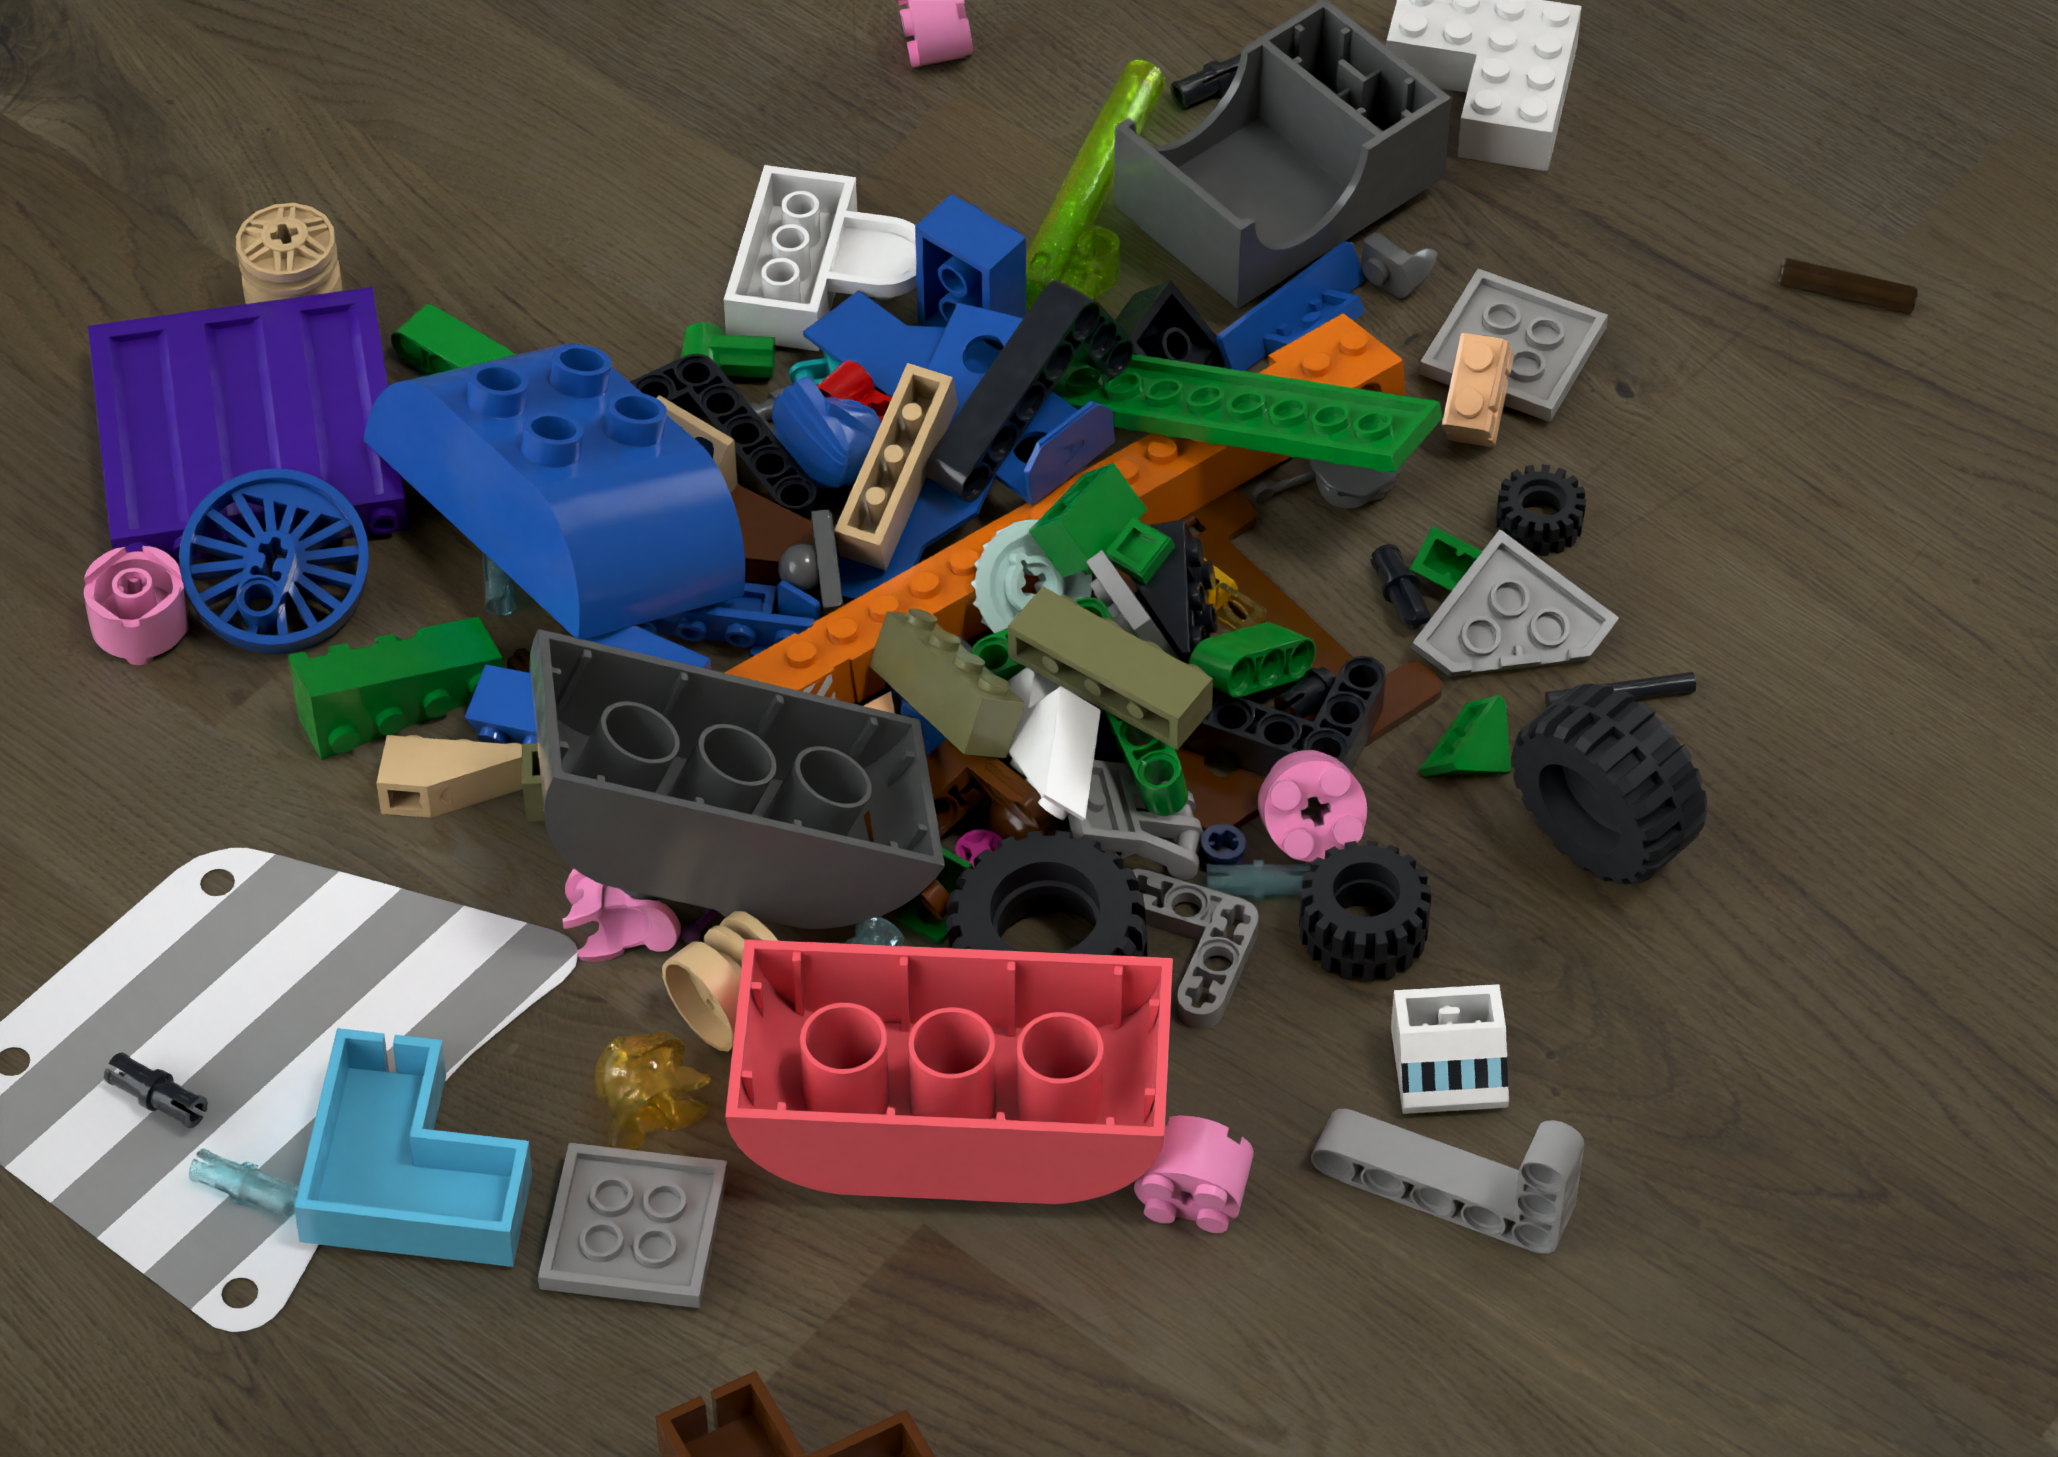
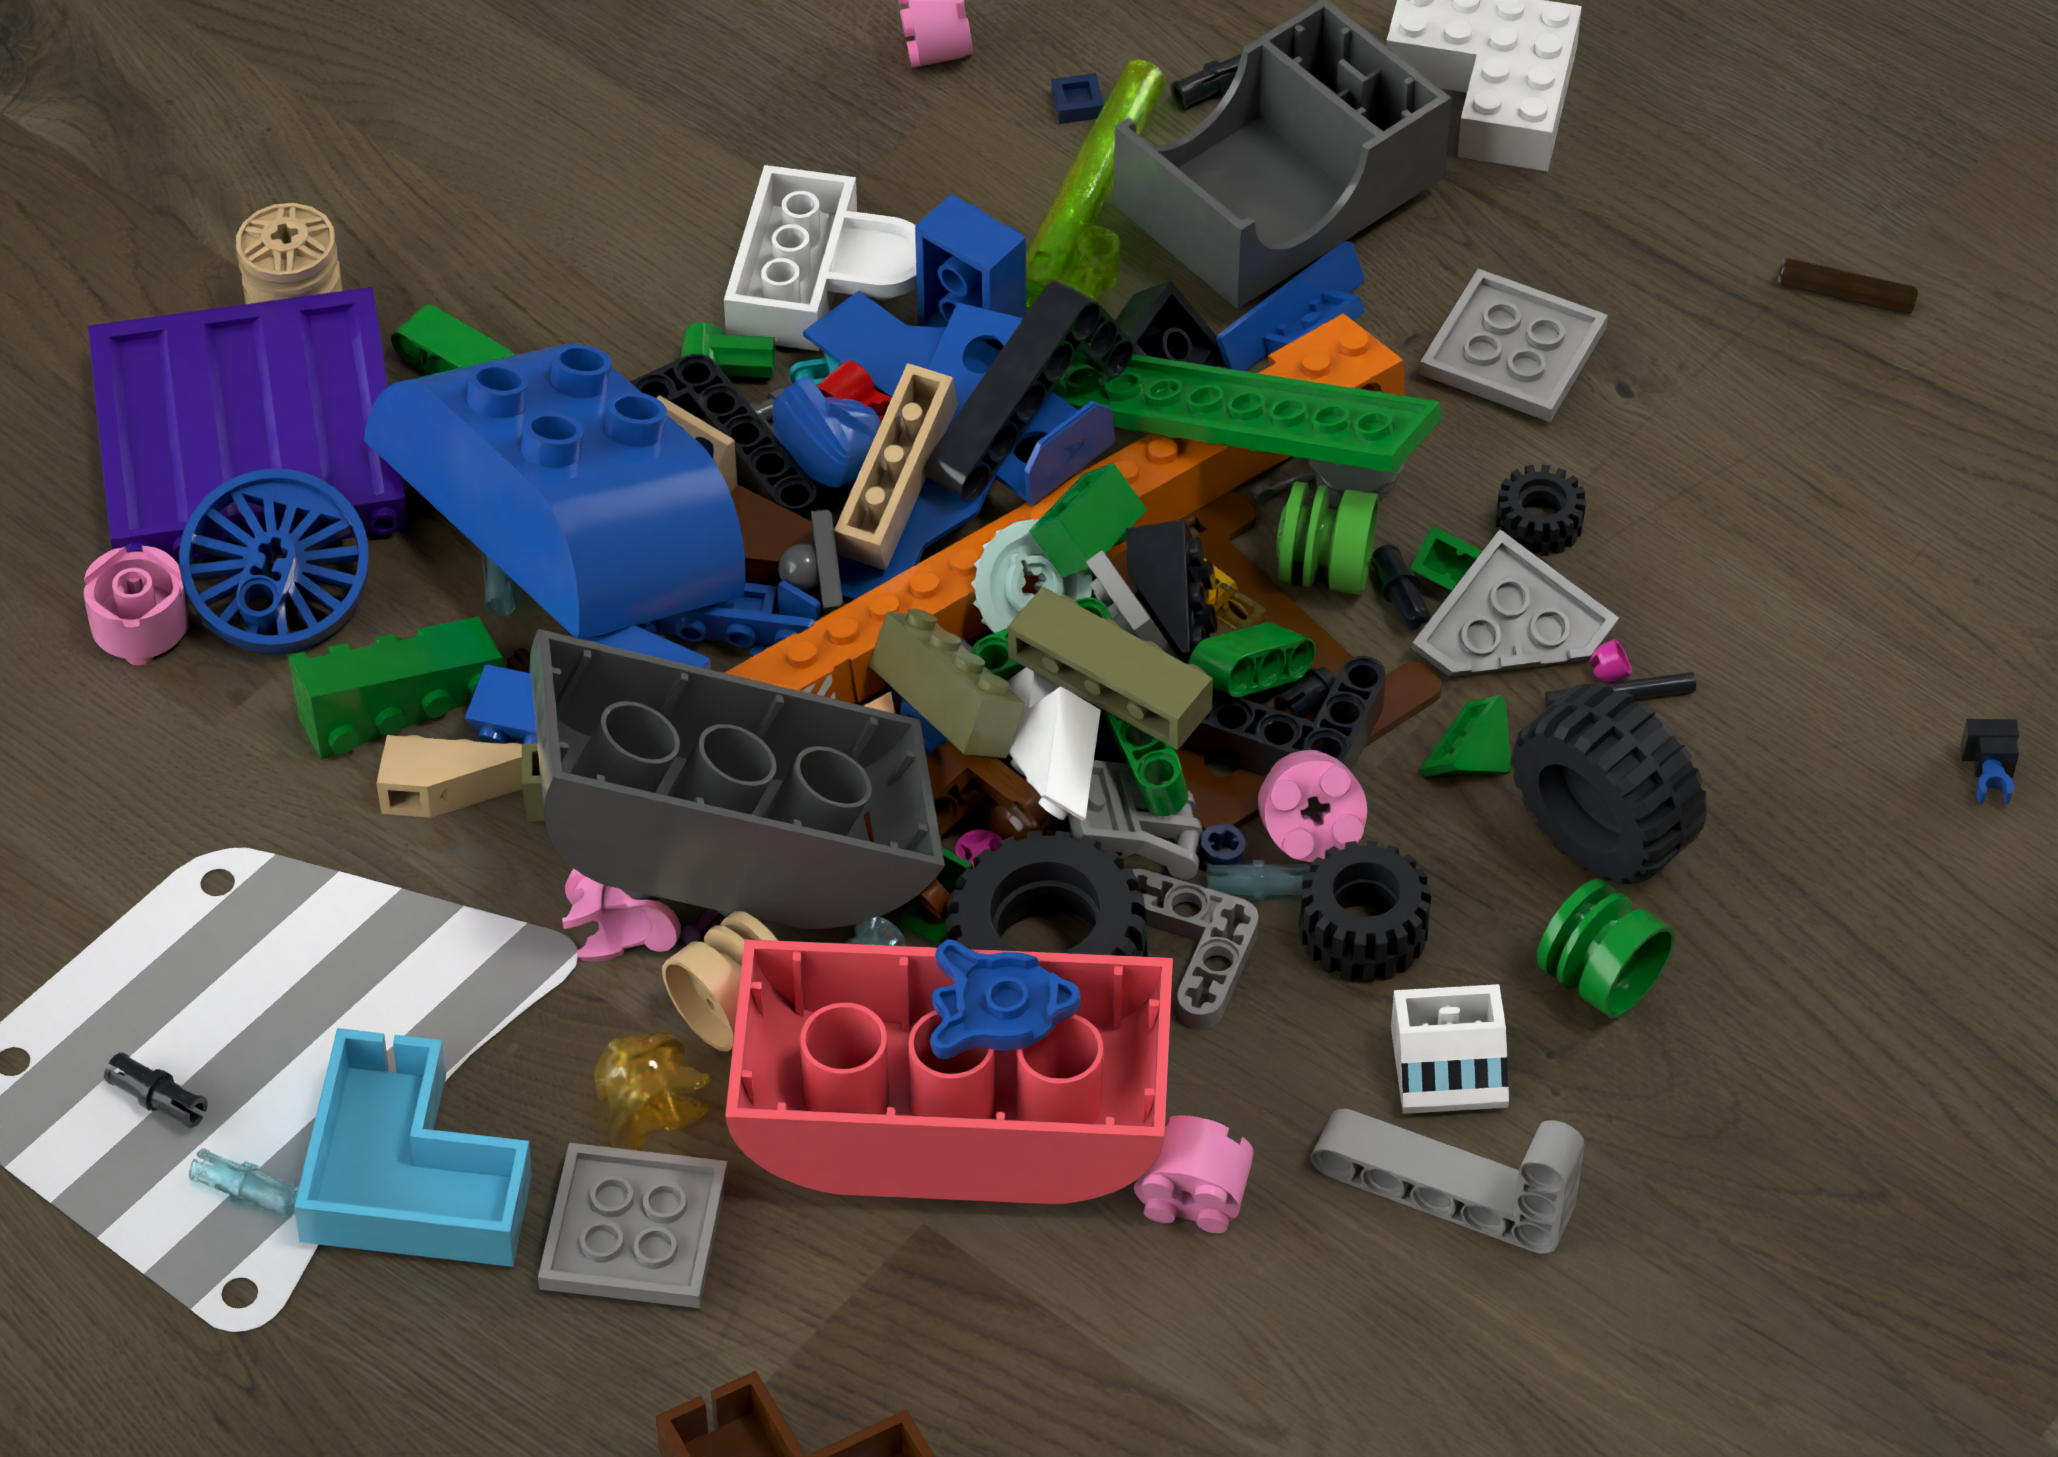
green tile [1105,517,1176,585] -> none
dark grey plate [1361,231,1438,299] -> none
light nougat brick [1442,333,1514,447] -> none
none -> blue tile [930,940,1081,1059]
none -> dark blue tile [1051,73,1104,124]
none -> bright green wheel [1276,481,1379,595]
none -> green wheel [1536,879,1675,1019]
none -> dark pink hinge [1590,639,1632,683]
none -> black piece [1960,719,2019,805]

